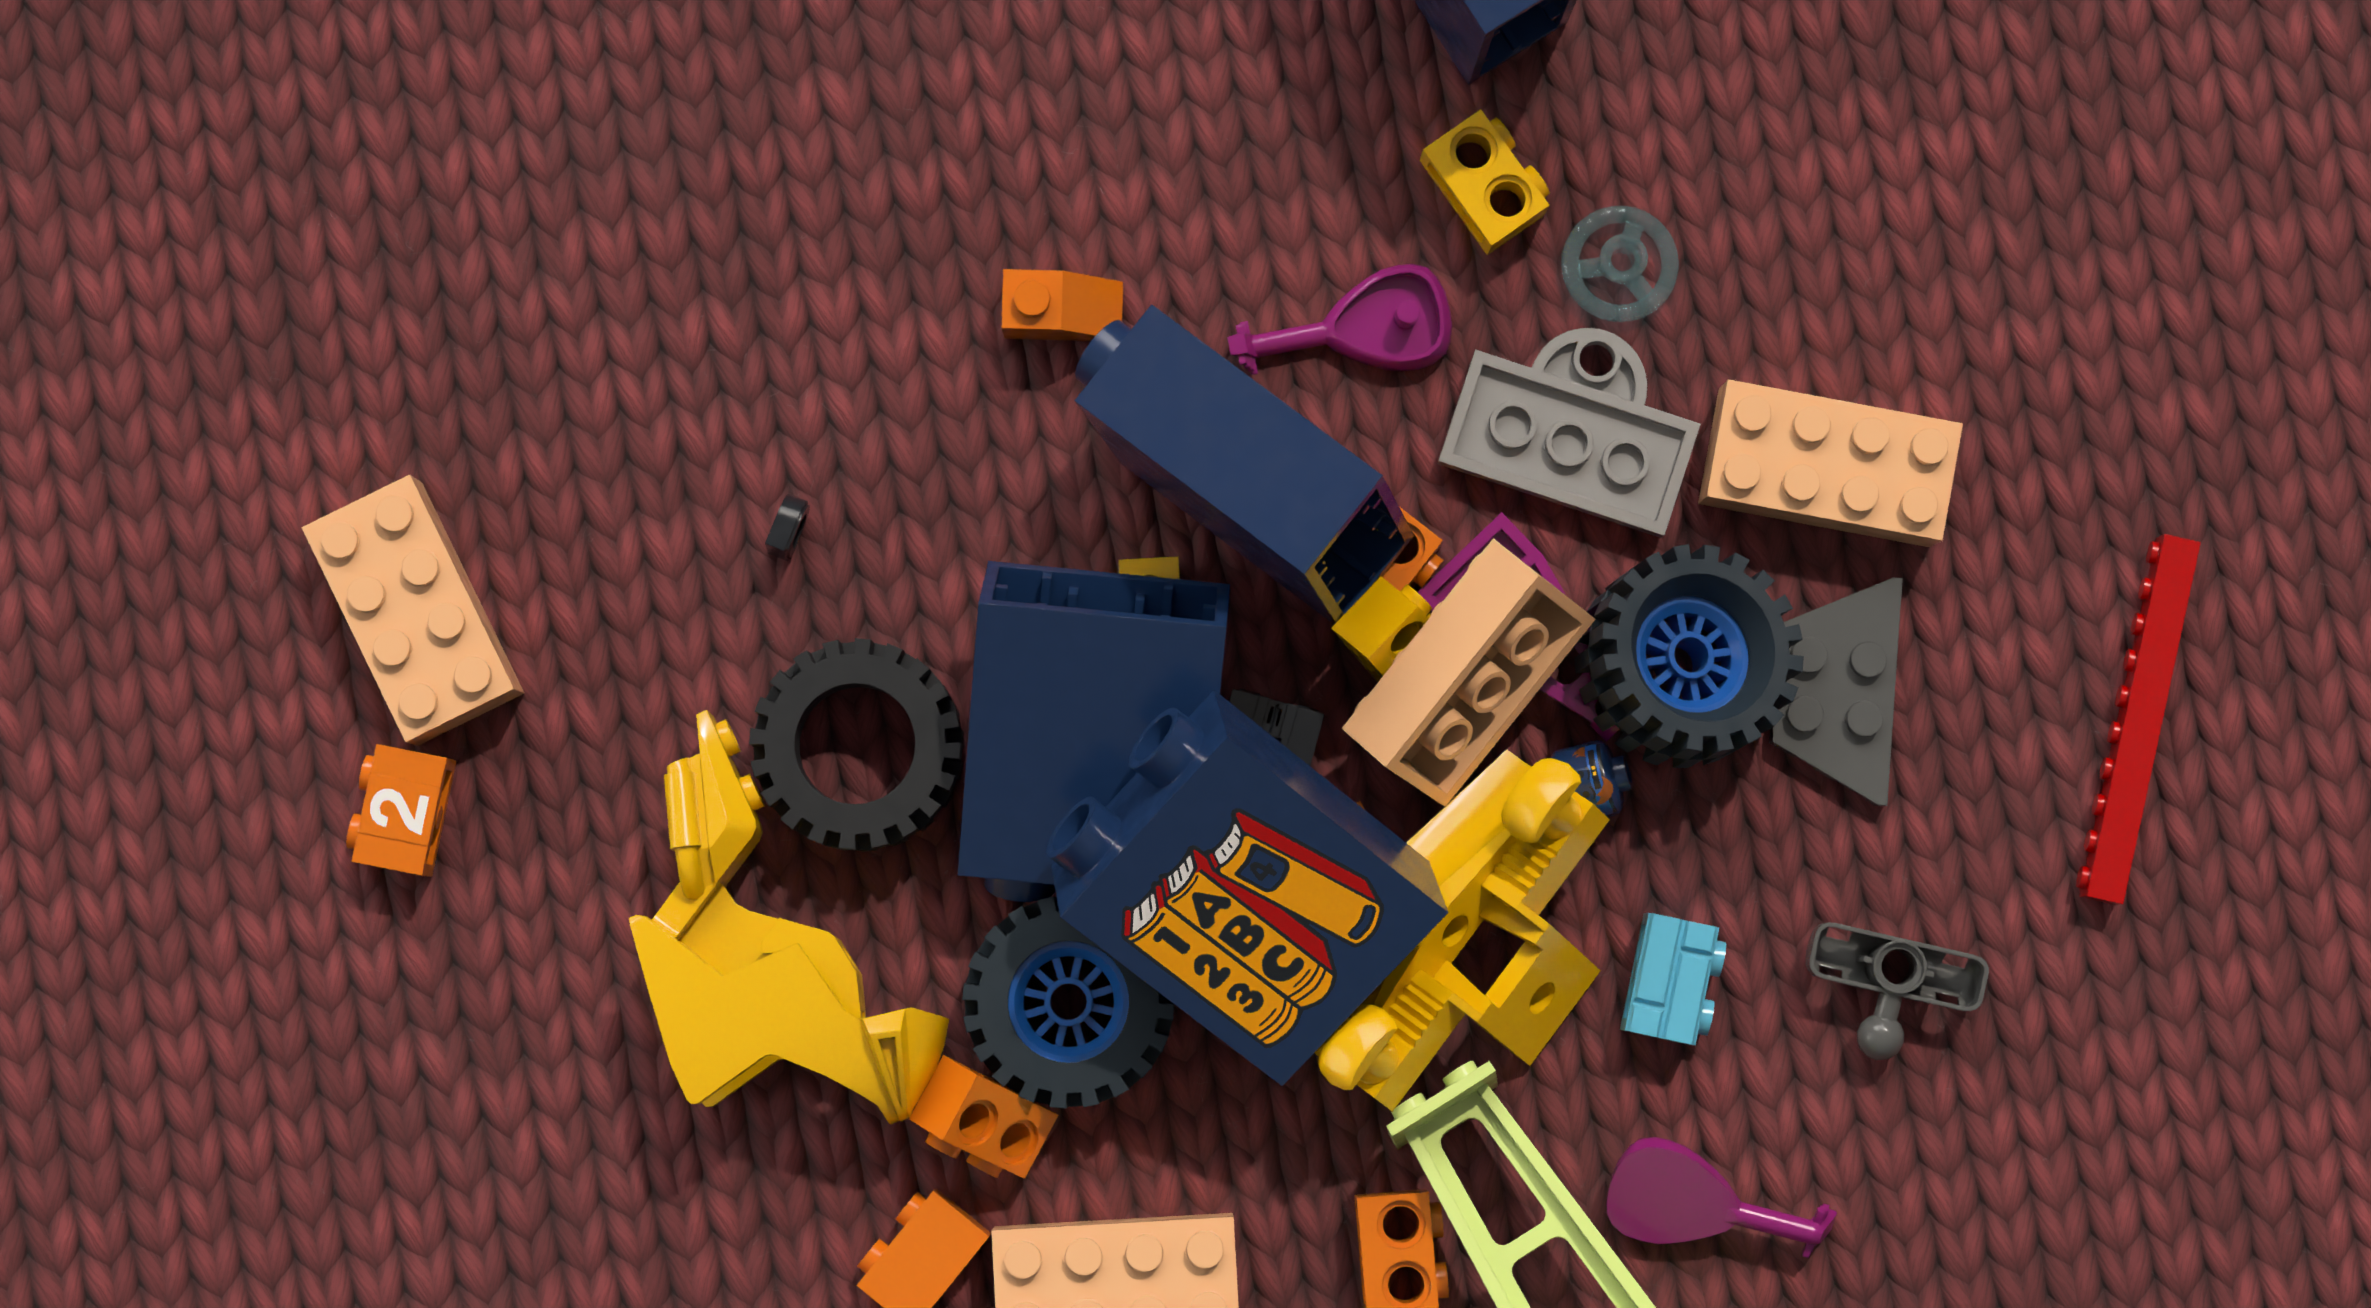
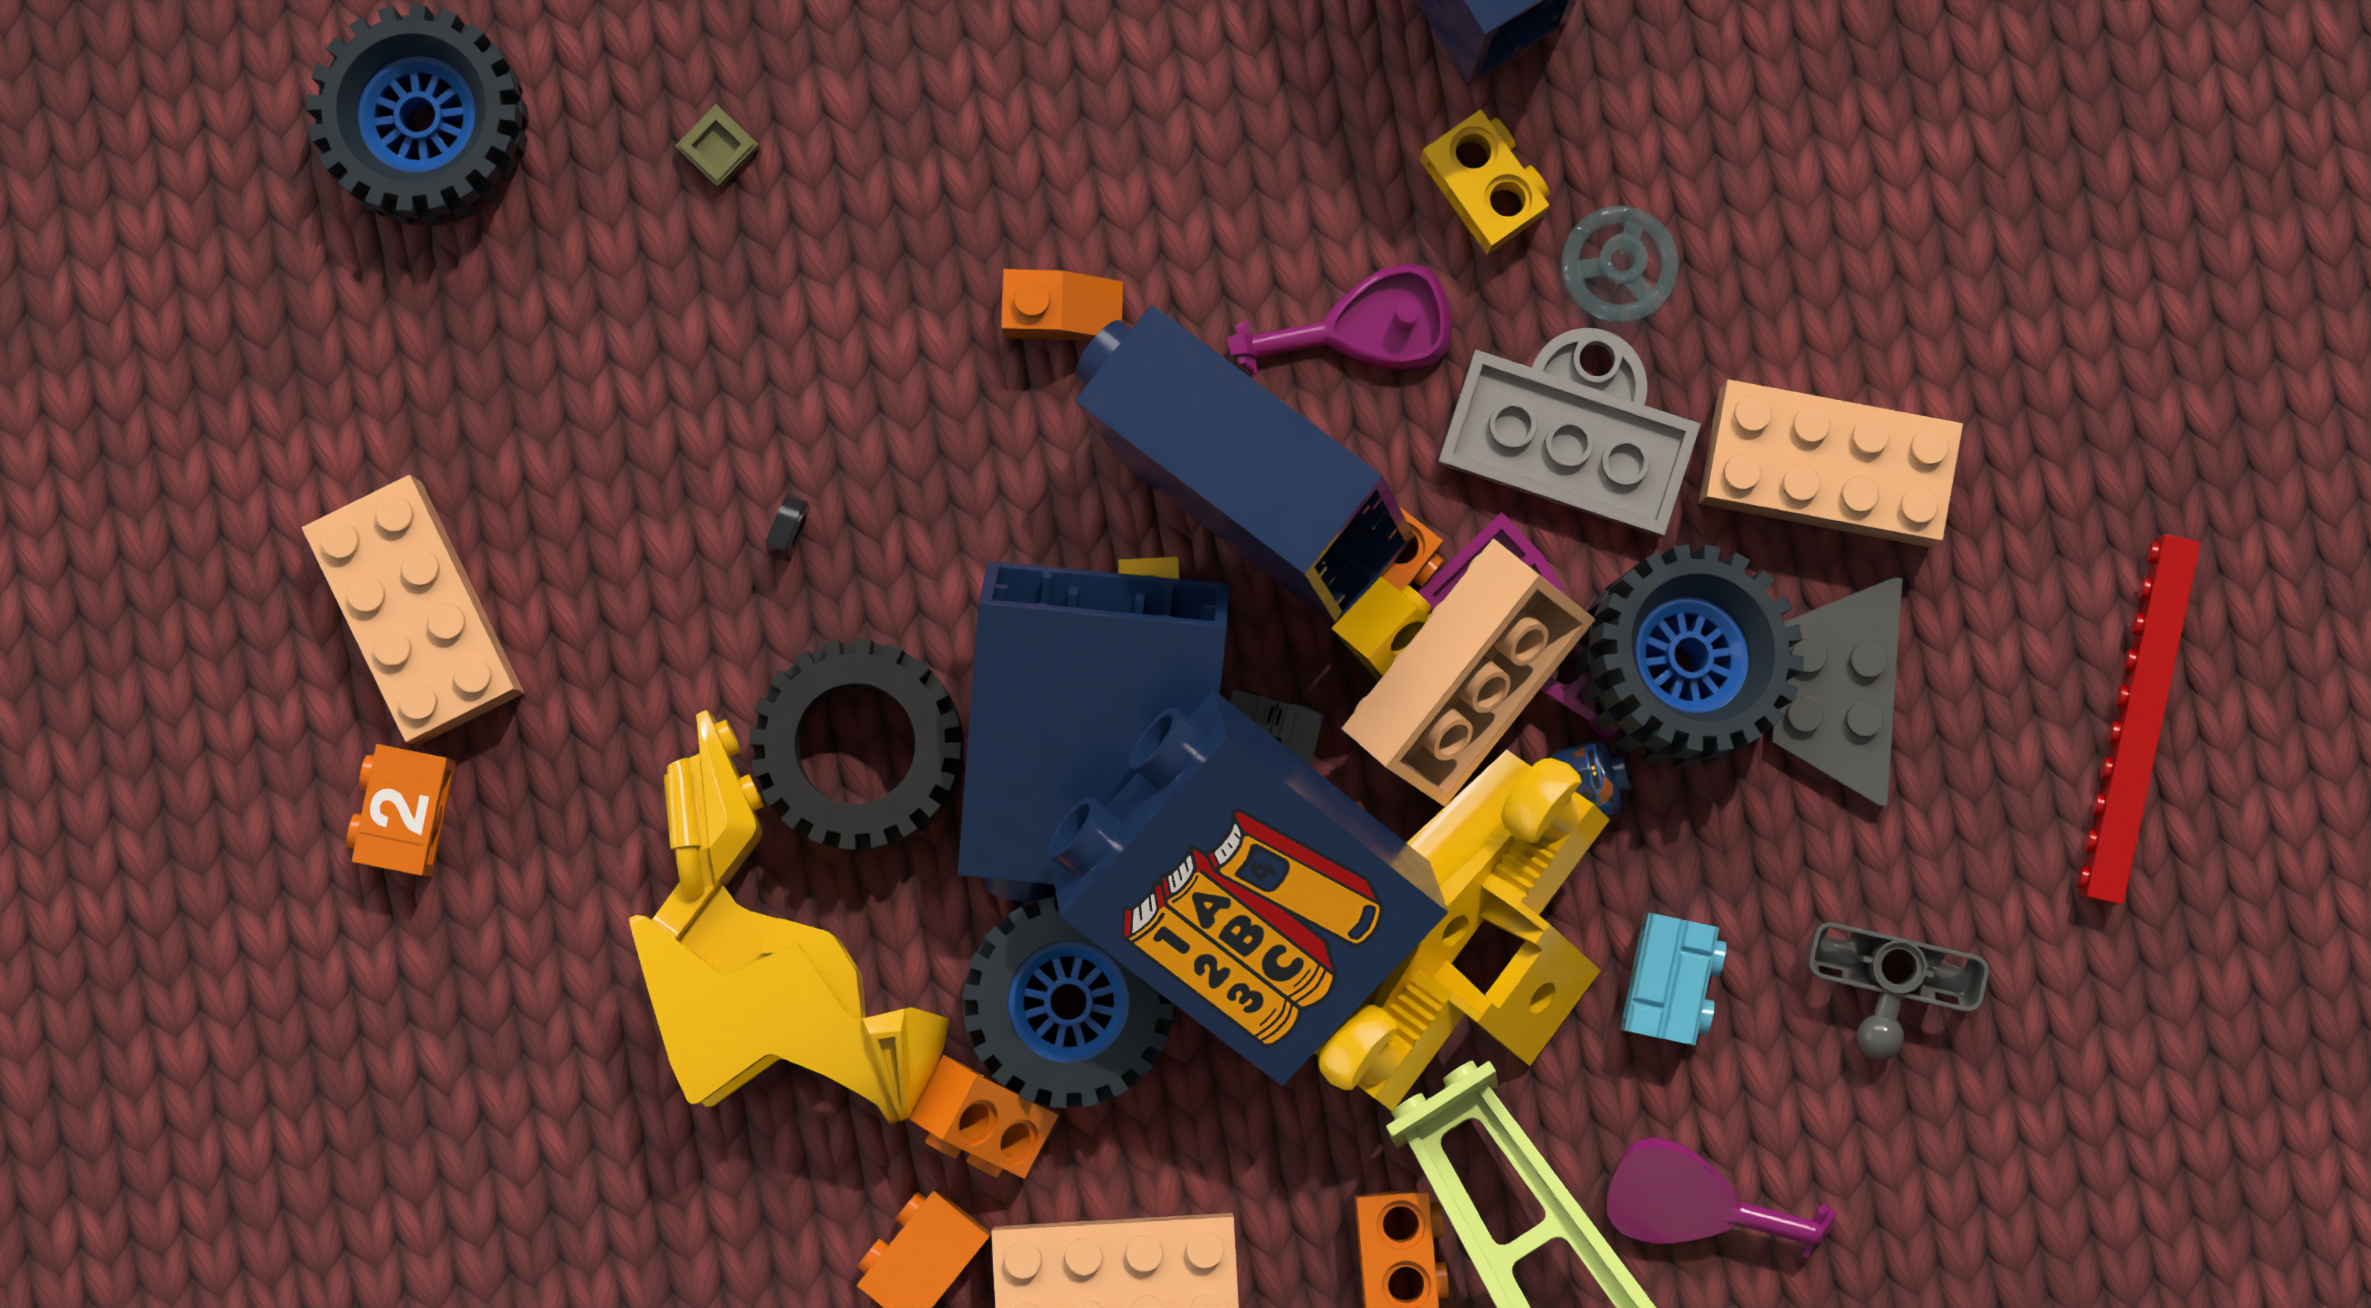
none -> black wheel [306,4,529,226]
none -> olive tile [675,104,760,190]

